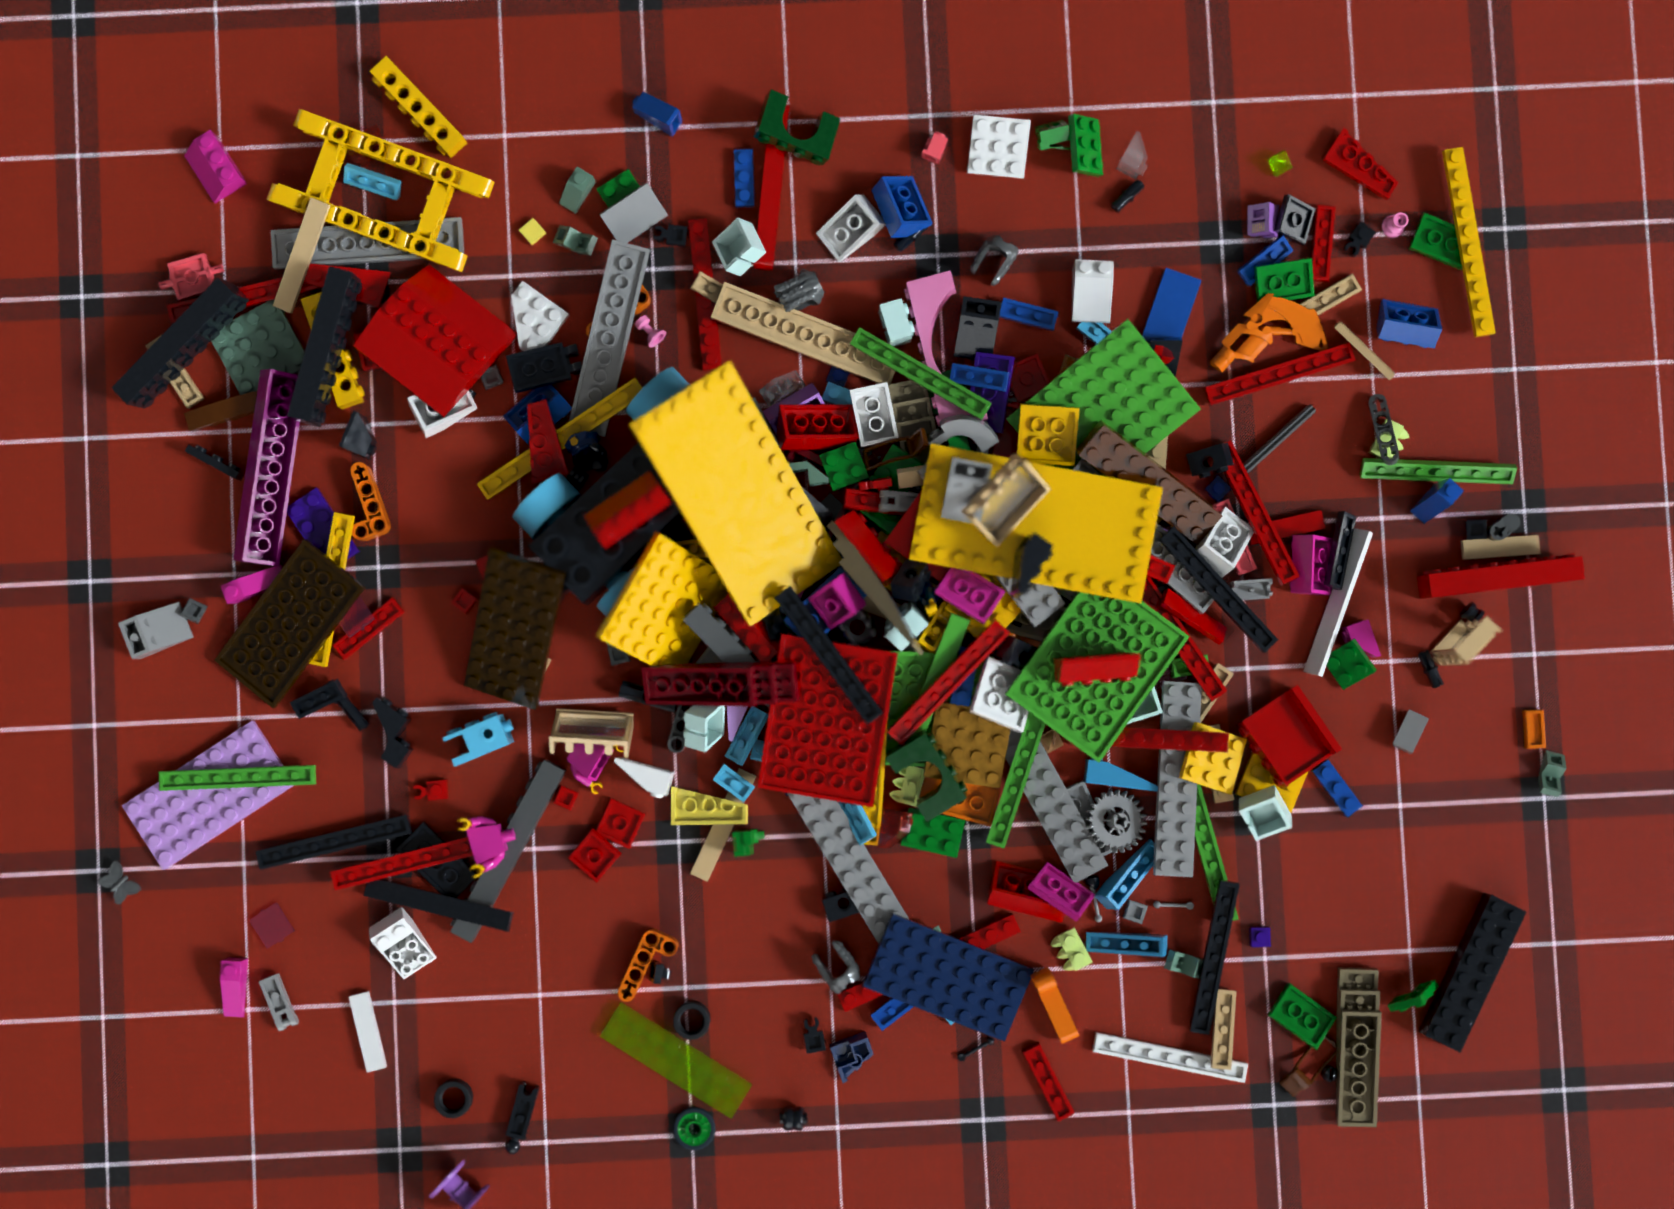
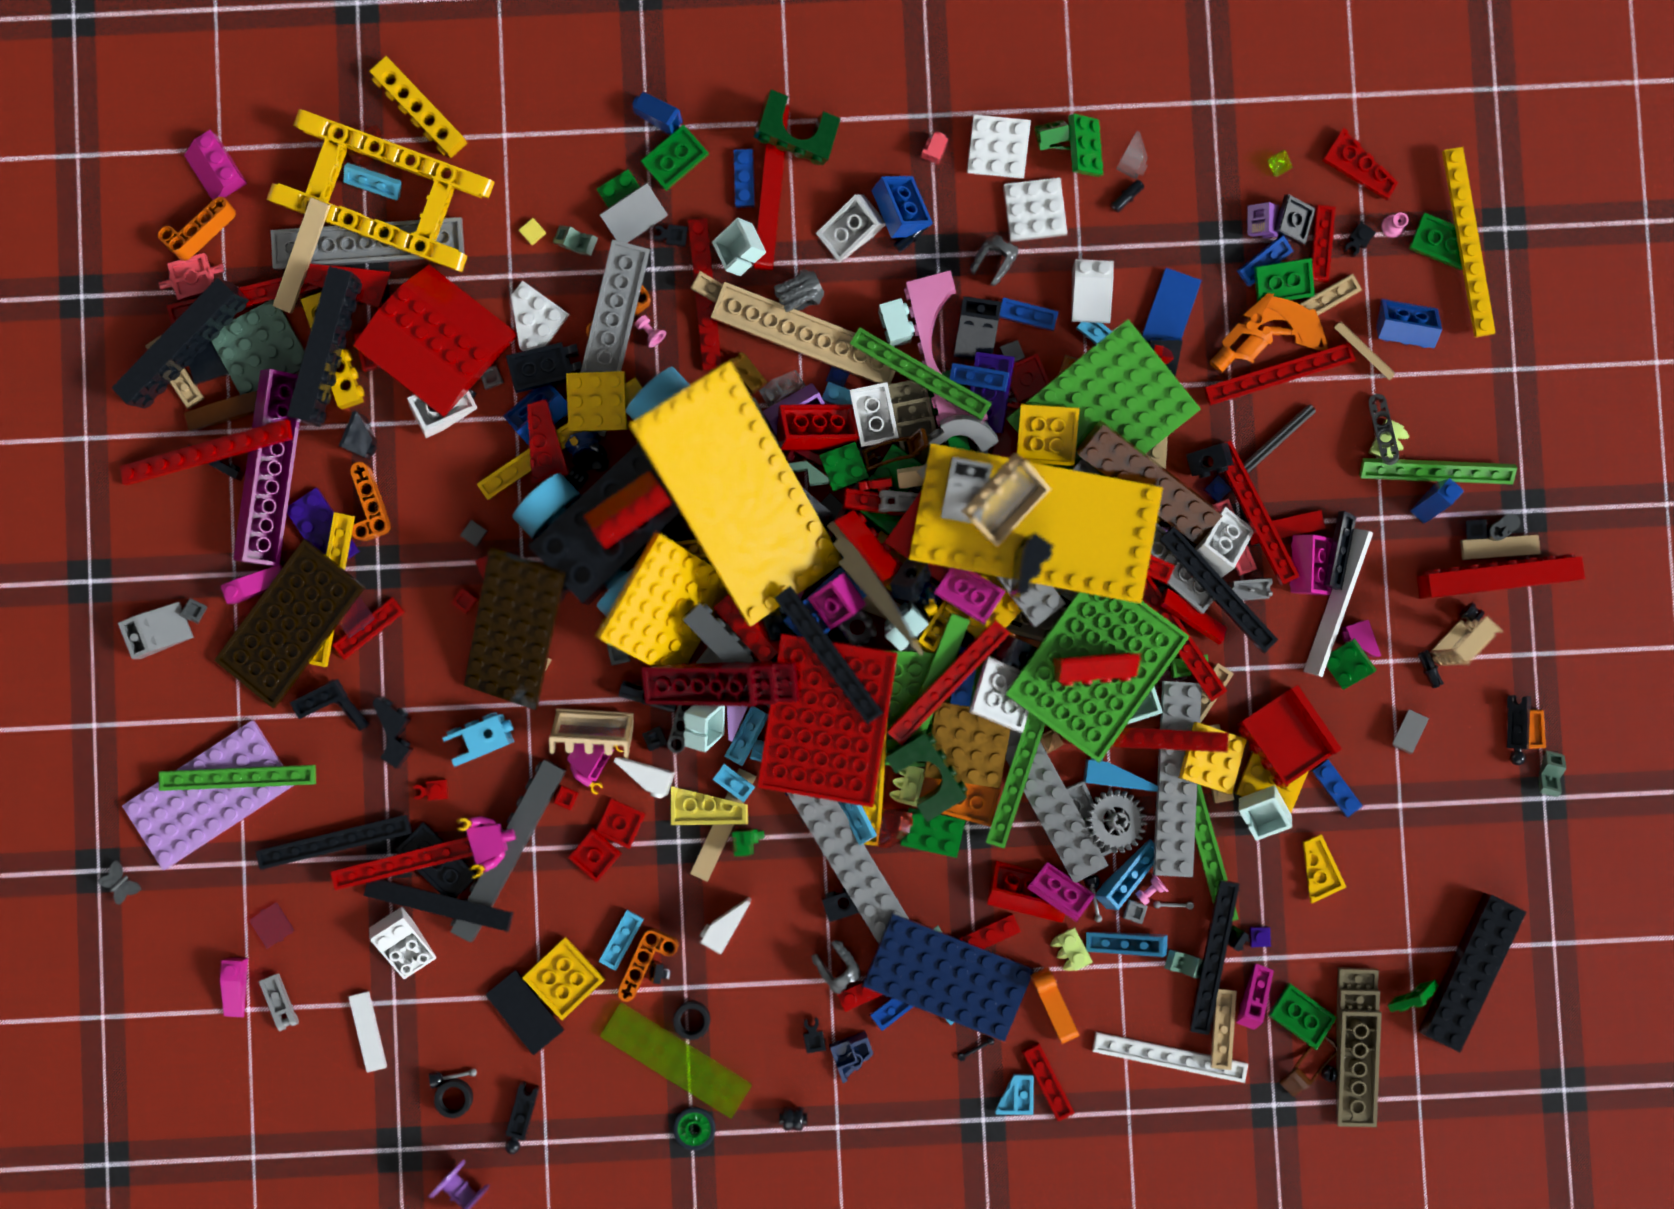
sand green slope [559,166,596,214] -> none
none -> red plate [120,419,293,486]
none -> orange beam [158,197,236,261]
none -> black tile [189,341,229,385]
none -> hinge [429,1068,477,1089]
none -> dark grey tile [460,520,488,547]
none -> black tile [485,969,565,1056]
none -> yellow plate [523,937,605,1020]
none -> yellow plate [566,371,627,432]
none -> medium azure plate [599,909,644,971]
none -> green plate [641,125,709,191]
none -> black tile [642,726,668,751]
none -> white slope [700,897,752,954]
none -> pearl gold hinge [729,352,768,394]
none -> medium azure wing [995,1074,1034,1115]
none -> dark grey tile [1000,340,1025,363]
none -> white plate [1003,178,1067,242]
none -> bright pink piece [1135,874,1168,905]
none -> black tile [1228,925,1250,952]
none -> dark pink slope [1236,964,1274,1030]
none -> yellow wing [1303,834,1346,903]
none -> black plate [1507,695,1531,766]

